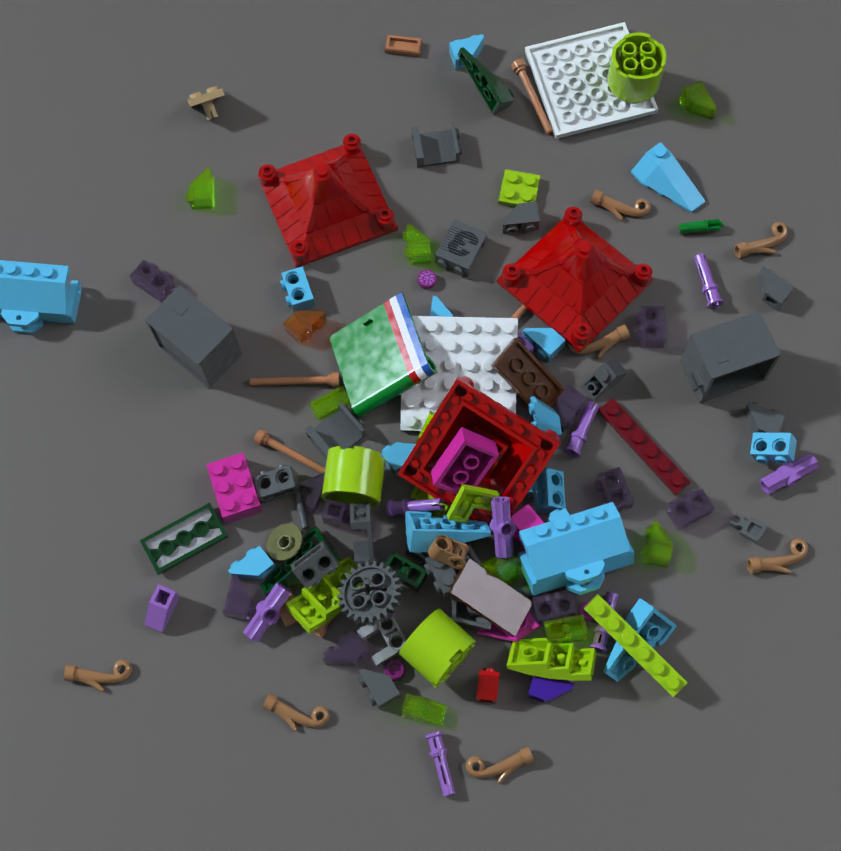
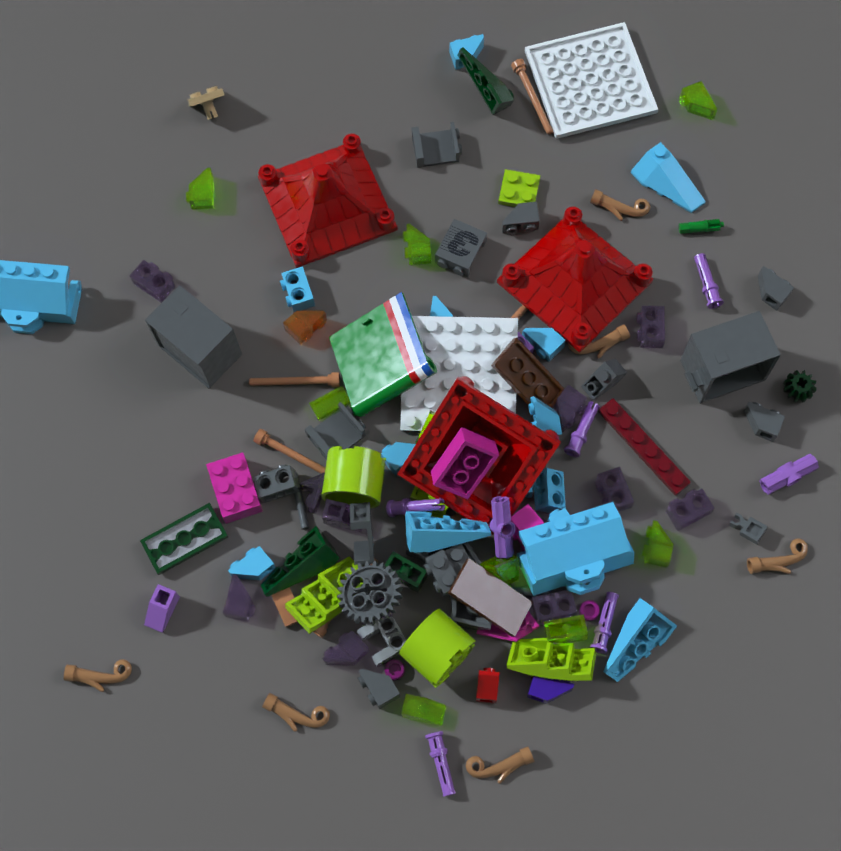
medium lavender piece [243,583,292,642] -> none
olive dish [266,523,303,561] -> none
dark grey brick [291,541,339,589] -> none
nougat tile [385,35,422,57] -> none
magenta tile [418,270,436,289] -> none
medium nougat piece [428,535,469,569] -> none
lime plate [446,484,500,523] -> none
lime arch [584,594,688,697] -> none
lime brick [607,32,666,103] -> none
medium nougat plant [734,222,788,258] -> none
medium azure brick [750,433,797,464] -> none
none -> dark green gear [783,370,817,403]

